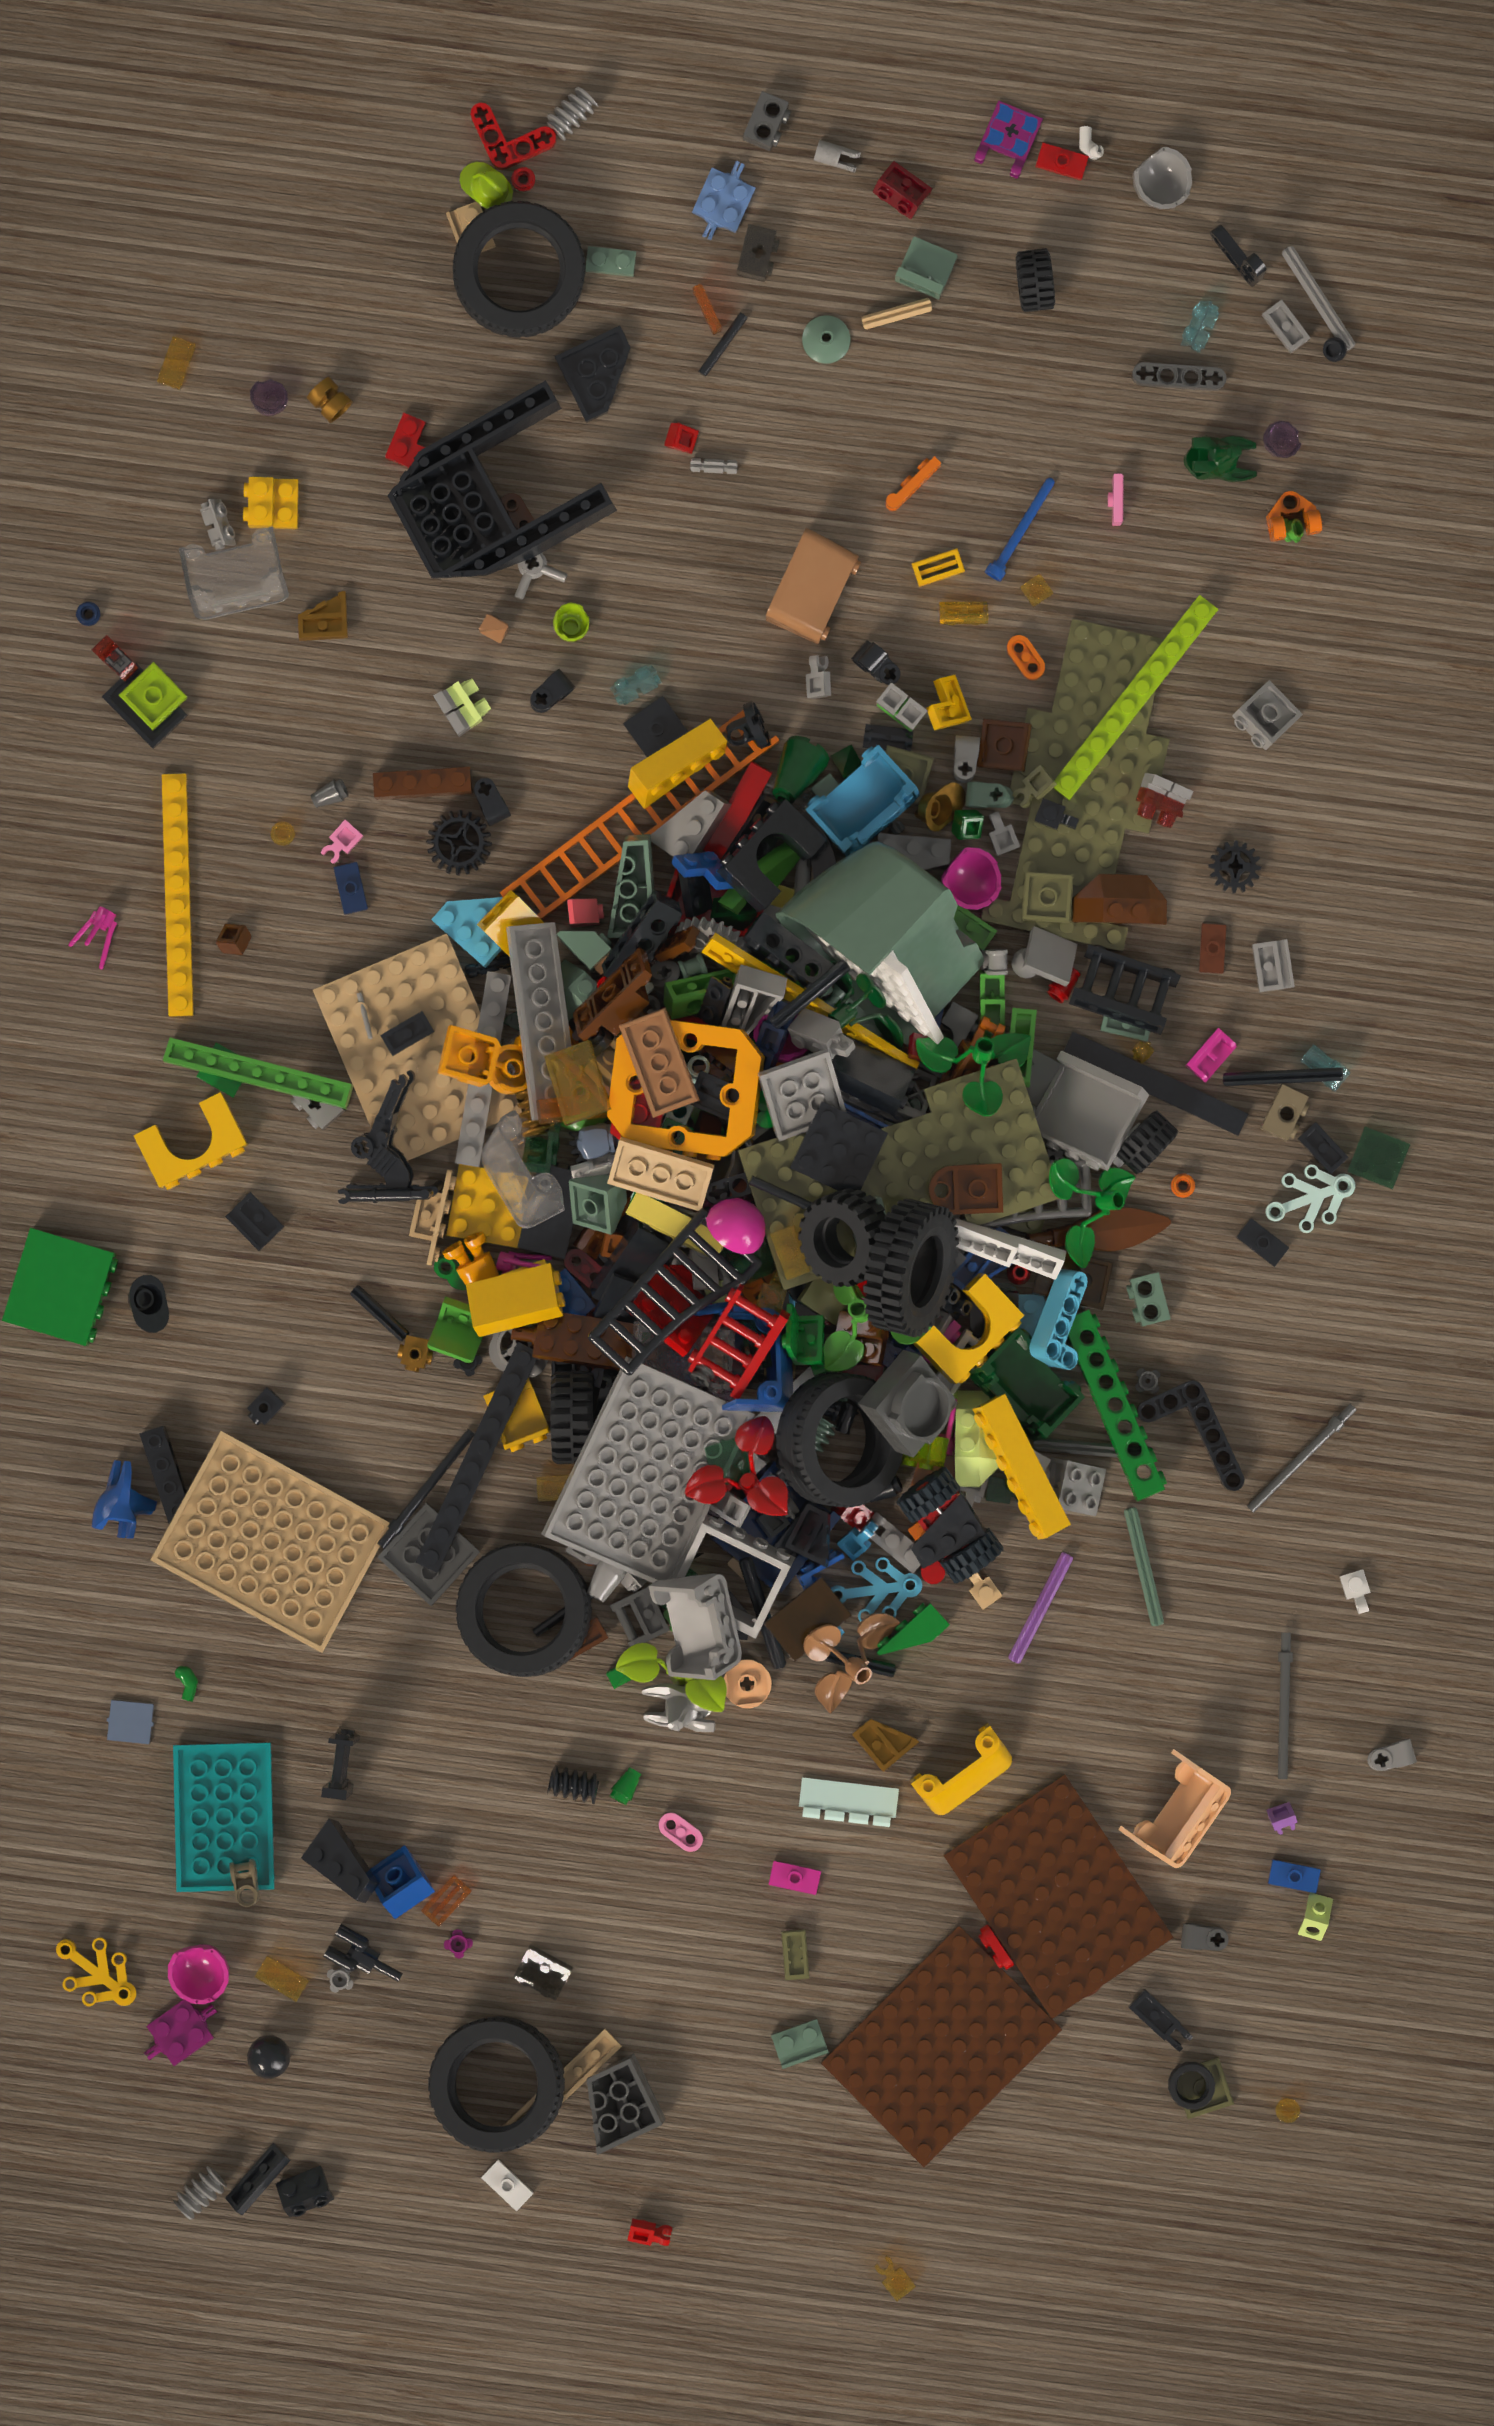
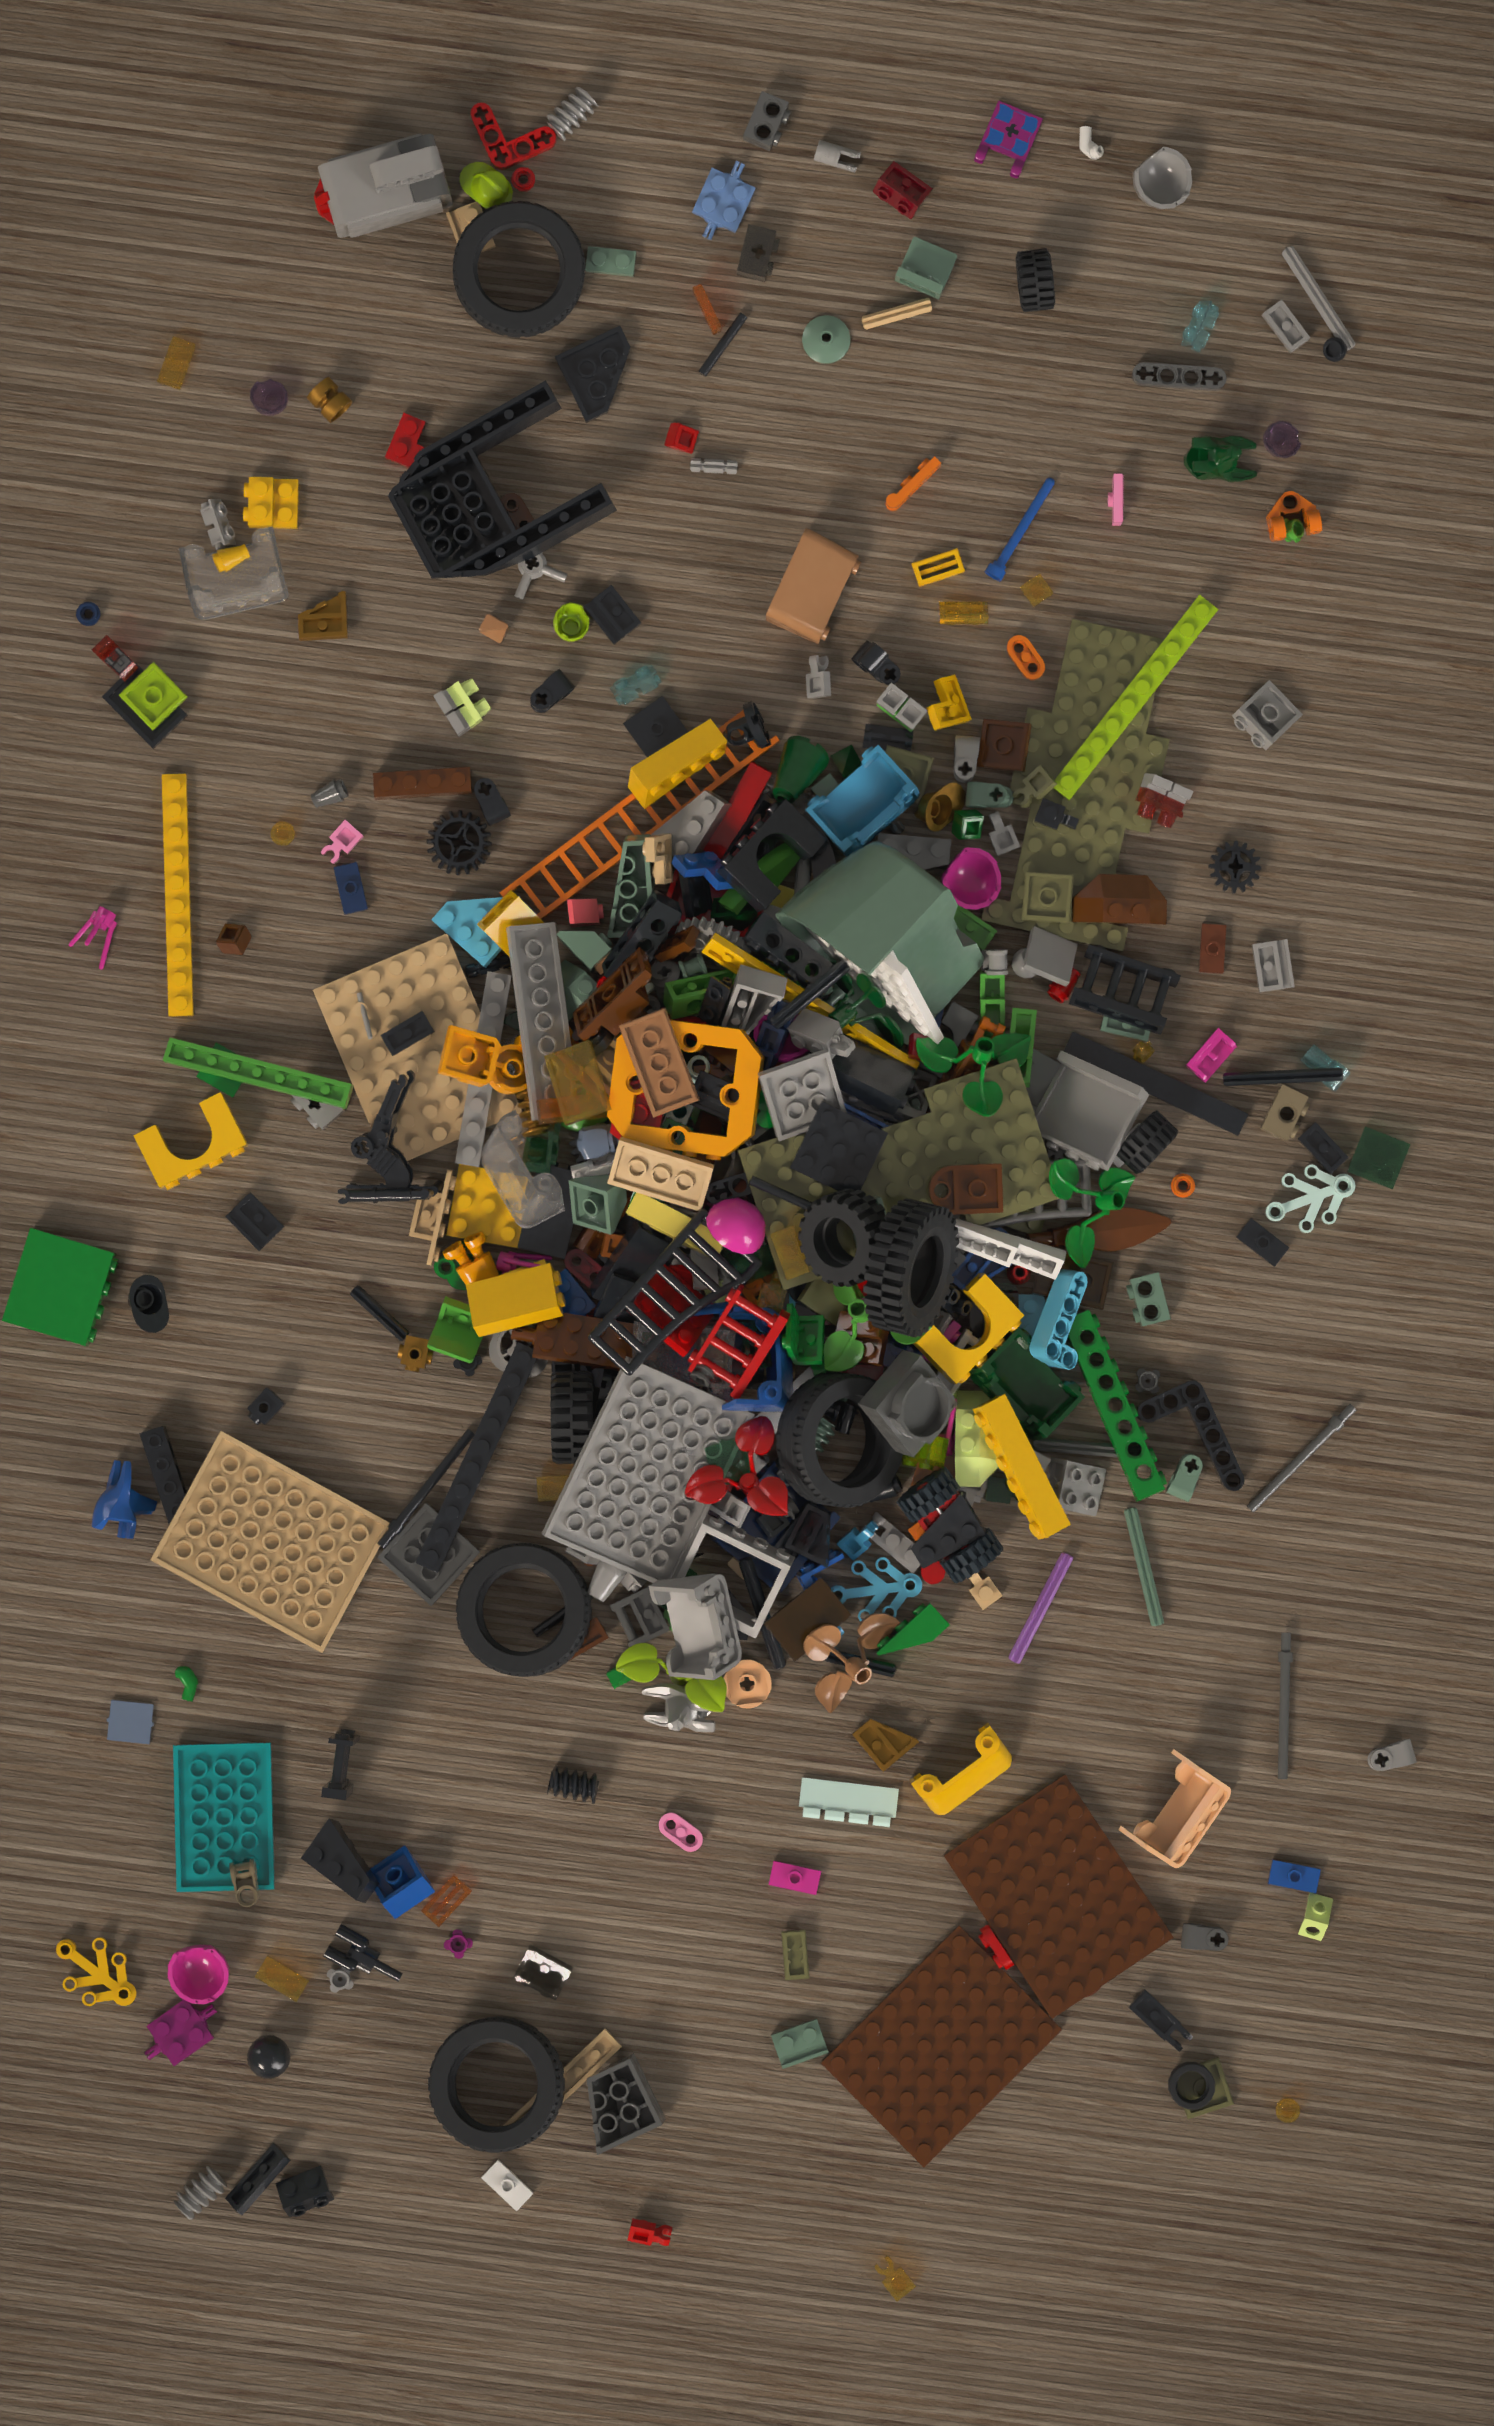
yellow panel [483,1378,551,1453] -> none
green cone [609,1767,641,1805] -> none
red bracket [830,1505,874,1532] -> none
red plate [1035,142,1089,181] -> none
black beam [1210,225,1267,287] -> none
medium lavender tile [1266,1802,1298,1835] -> none
white plate [1339,1569,1371,1614] -> none
none -> yellow cone [212,544,250,573]
none -> light grey piece [313,133,453,238]
none -> black plate [584,585,641,645]
none -> tan plate [642,833,673,884]
none -> sand green piece [1166,1453,1203,1502]

